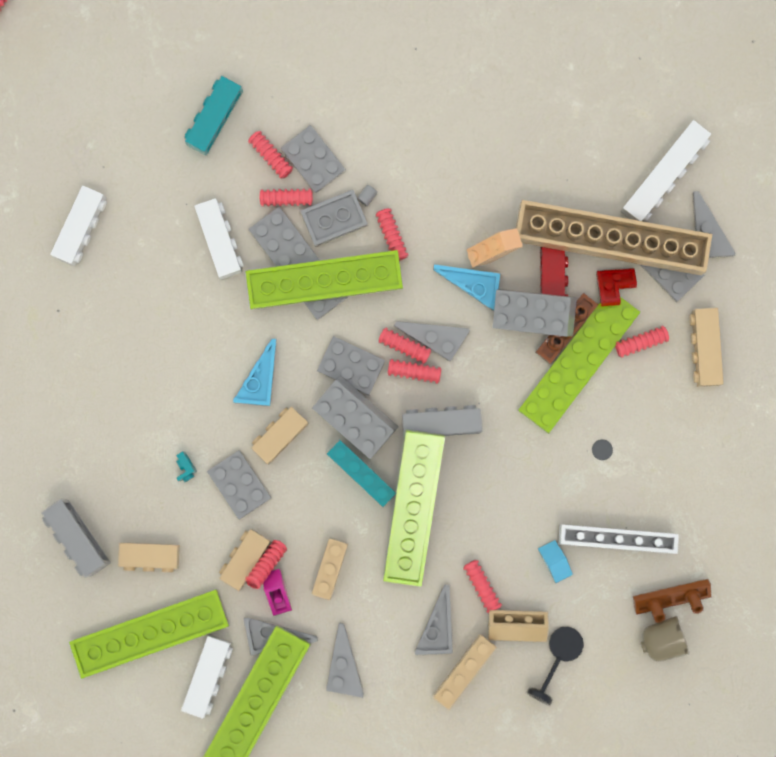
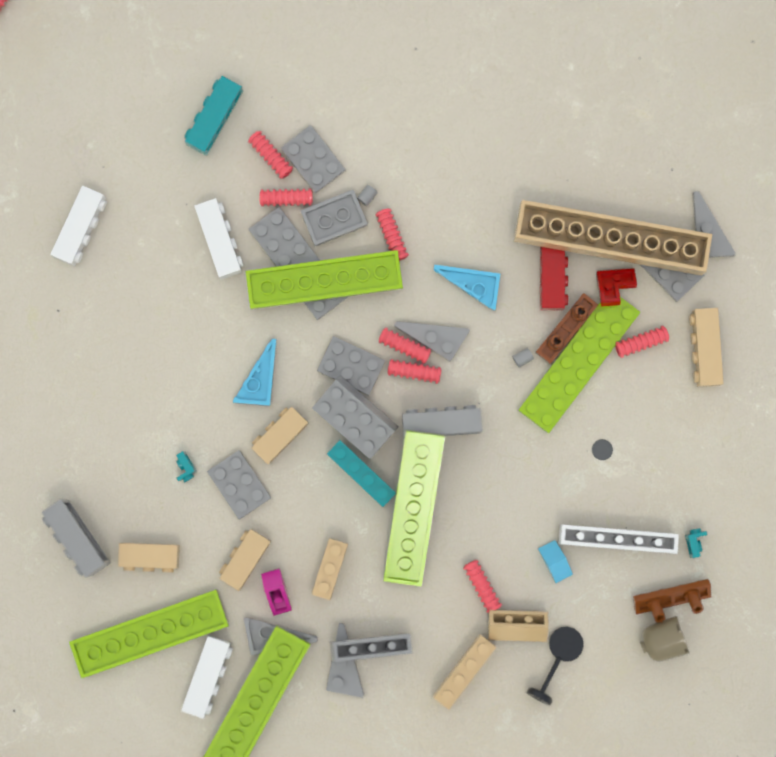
coral piece [245,540,287,589] -> none
light grey wing [415,585,453,655] -> none
light nougat brick [467,228,523,268] -> none
light grey brick [493,290,577,337] -> none
white brick [621,120,711,222] -> none
none -> light grey brick [330,633,412,662]
none -> light grey hinge [512,348,534,368]
none -> teal bracket [685,528,708,558]

